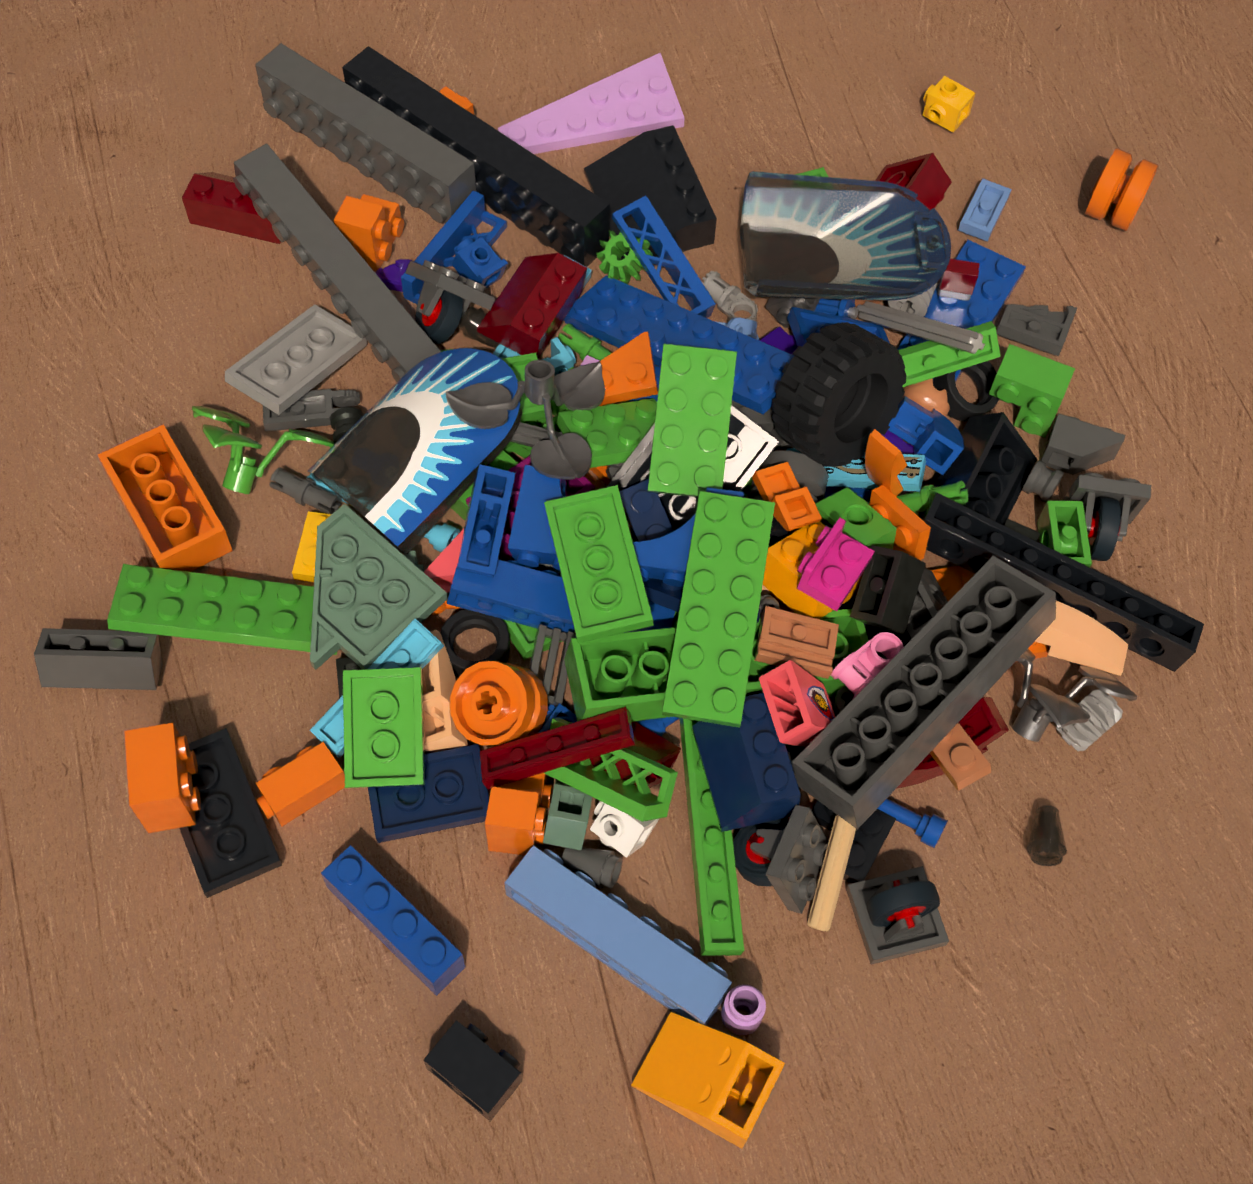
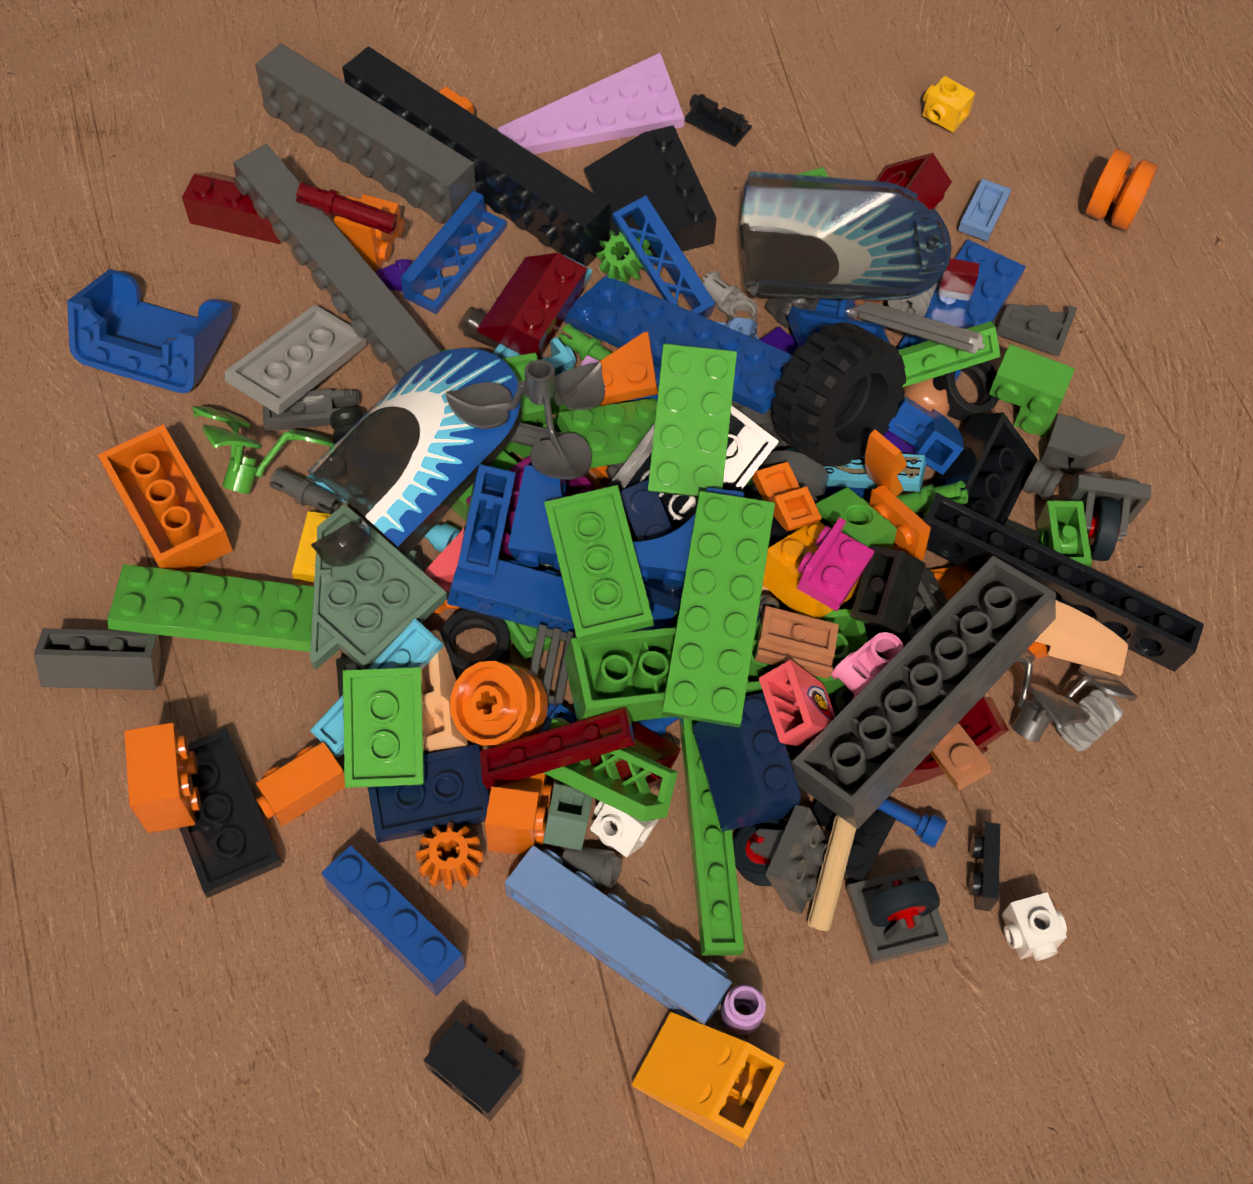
dark grey plate [406,260,495,344] -> none
blue brick [452,237,508,289] -> none
clear smoke cone [1027,805,1067,866] -> none
none -> blue windscreen [67,269,232,393]
none -> dark red pin [296,182,399,235]
none -> clear smoke hair [311,518,371,567]
none -> orange gear [416,822,484,892]
none -> black hinge [684,94,752,147]
none -> black plate [969,822,1001,911]
none -> white brick [1002,892,1067,961]

